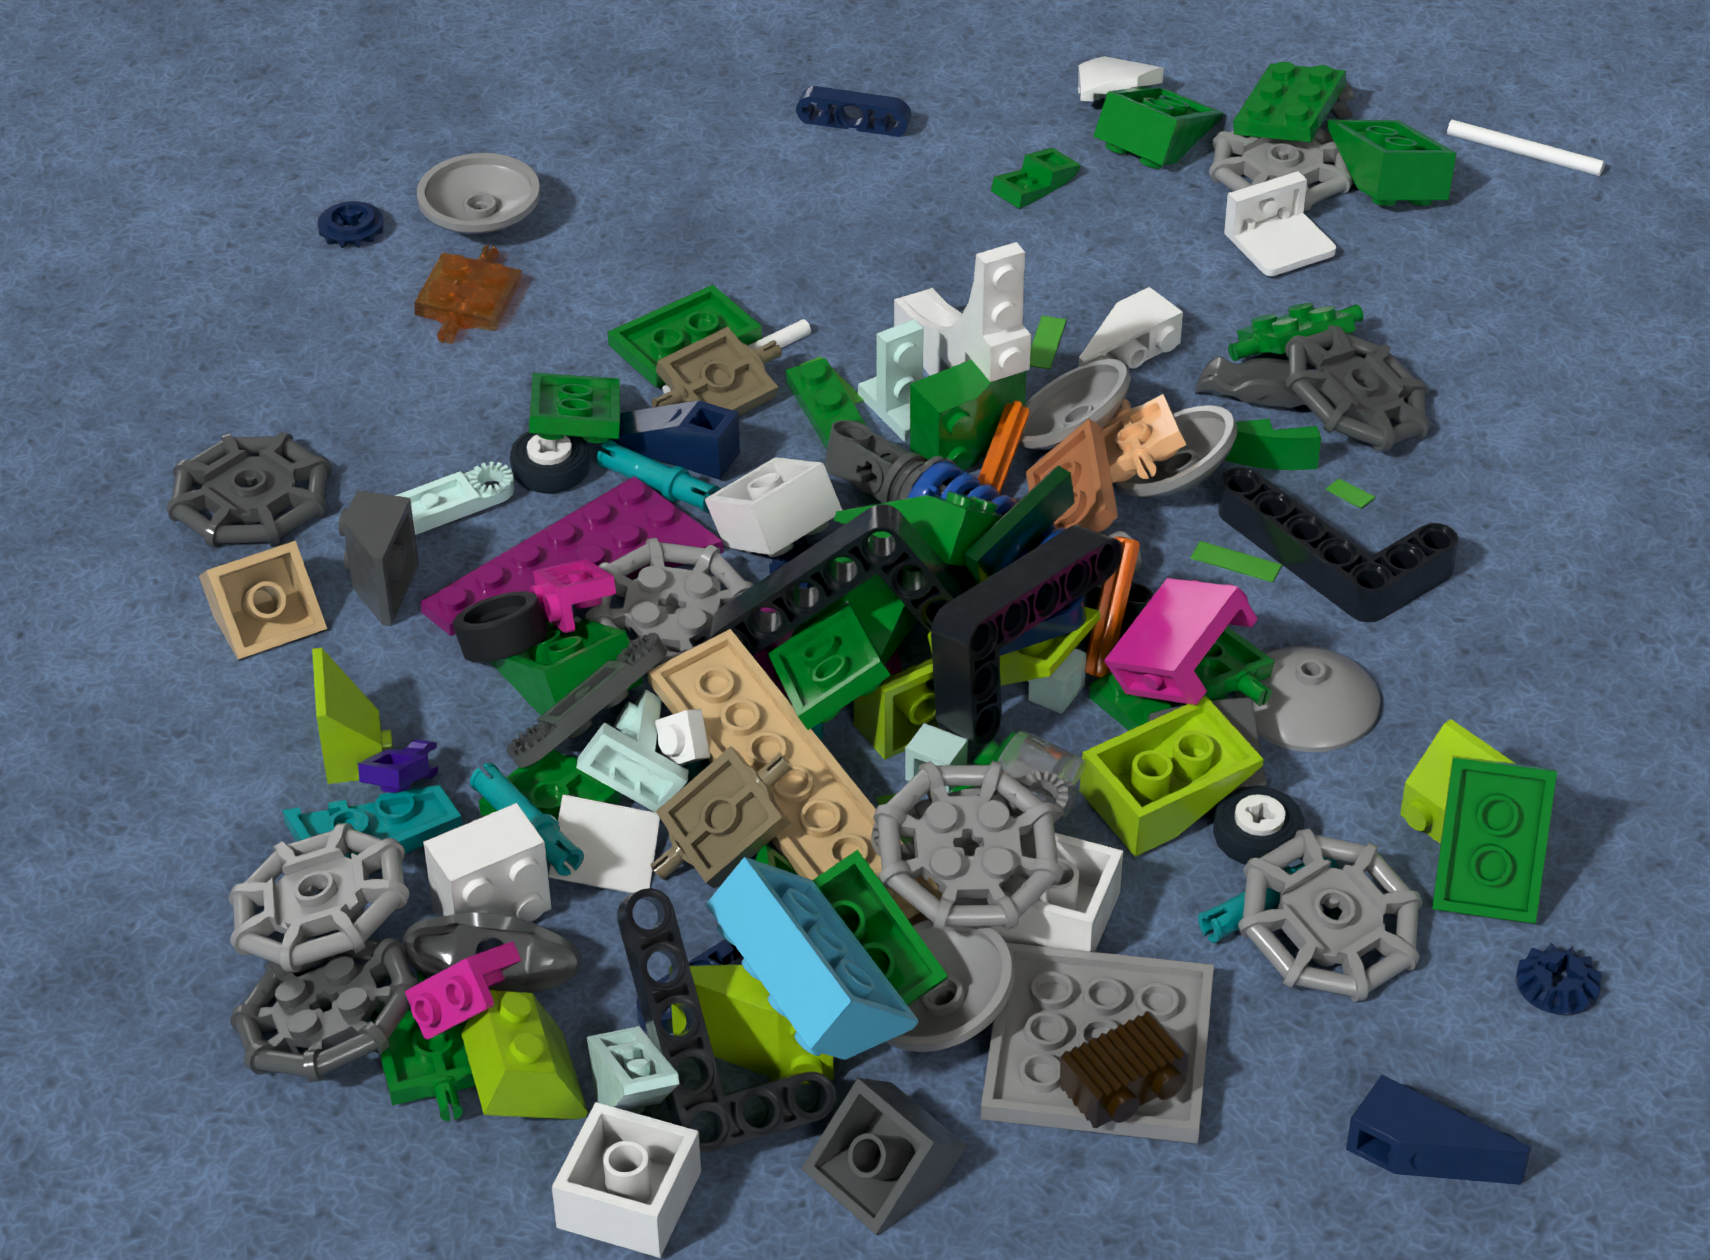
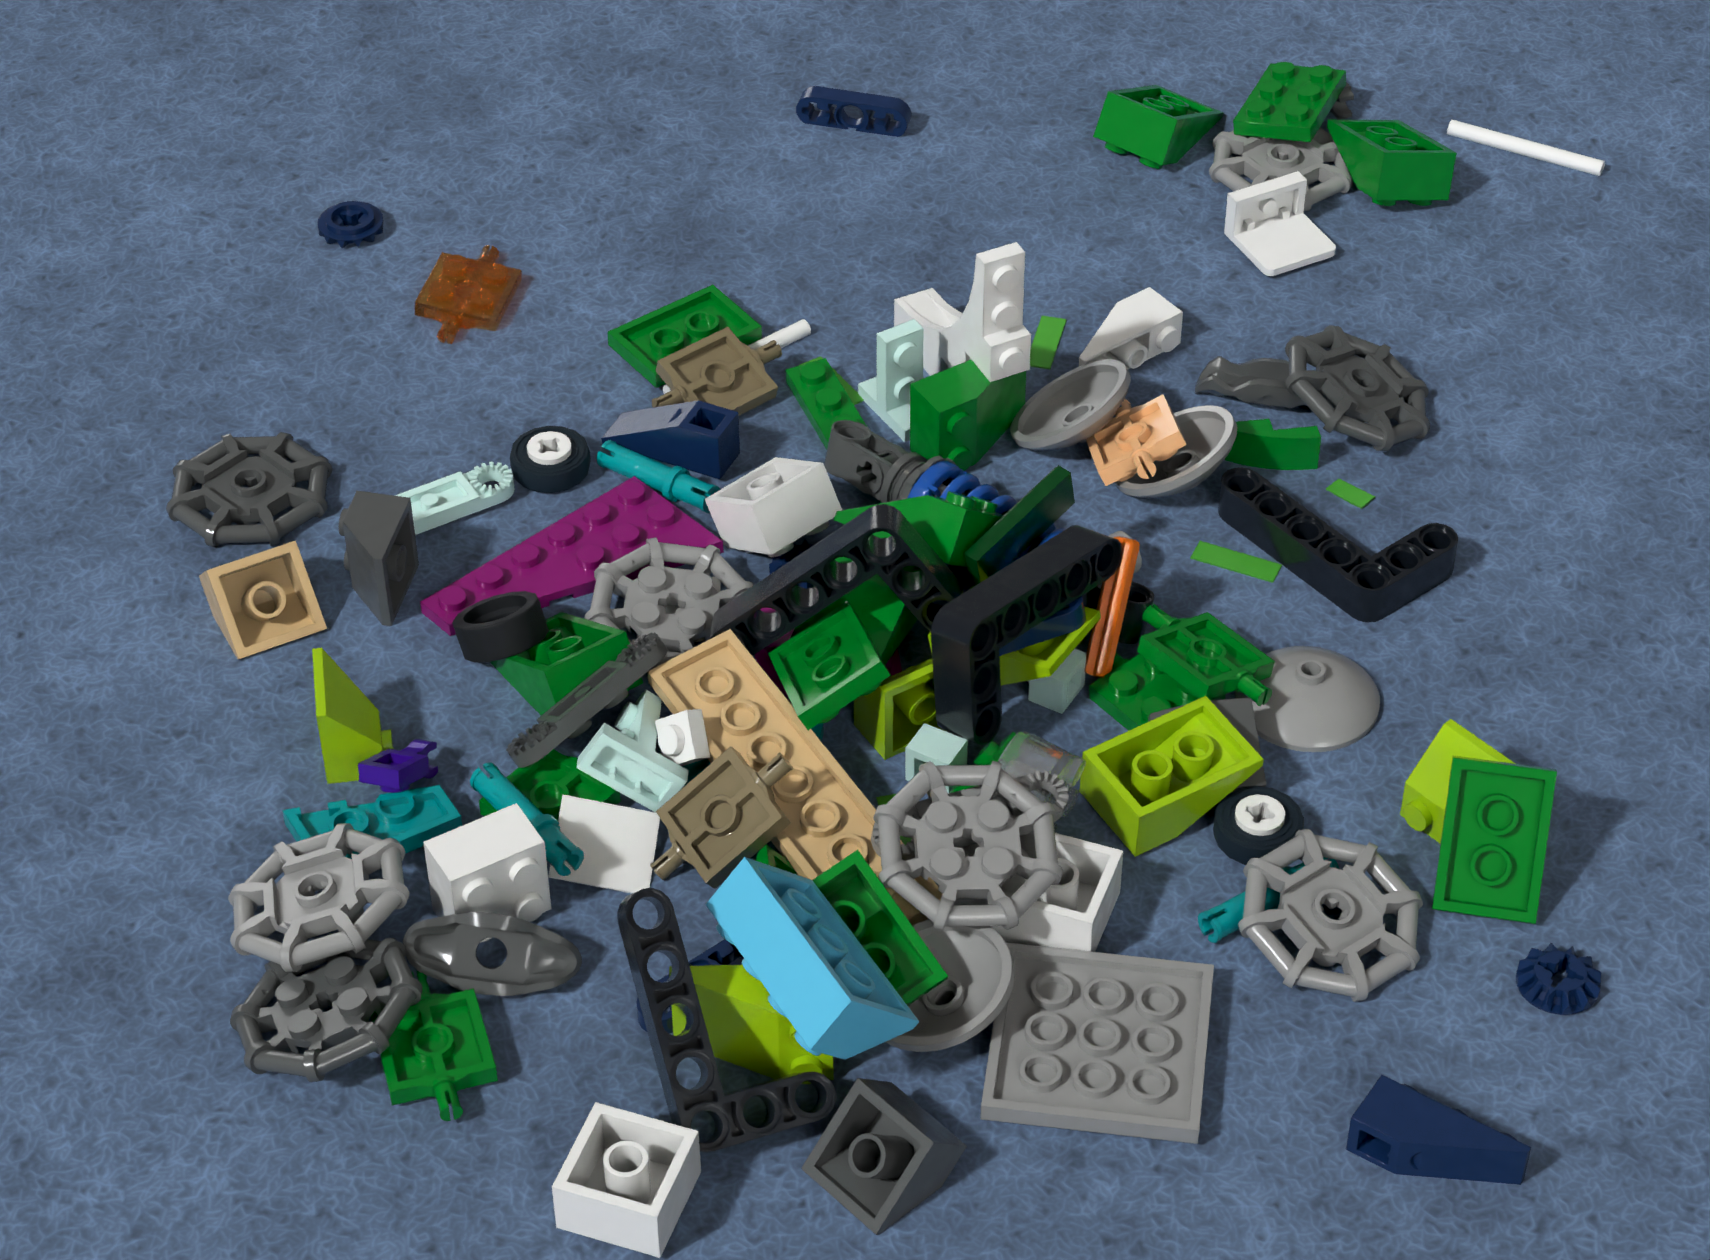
dark pink bracket [404,941,522,1039] -> none
light grey dish [417,153,540,234] -> none
lime slope [461,990,588,1119] -> none
green plate [529,372,620,443] -> none
dark pink bracket [530,559,616,633] -> none
light aqua slope [587,1026,679,1114] -> none
orange axle [978,401,1030,495] -> none
green slope [991,147,1081,209] -> none
nougat plate [1026,418,1118,537] -> none
dark brown brick [1059,1011,1189,1128] -> none
white slope [1078,56,1164,101] -> none
dark pink panel [1104,578,1258,705] -> none
green plate [1228,303,1364,361] -> none

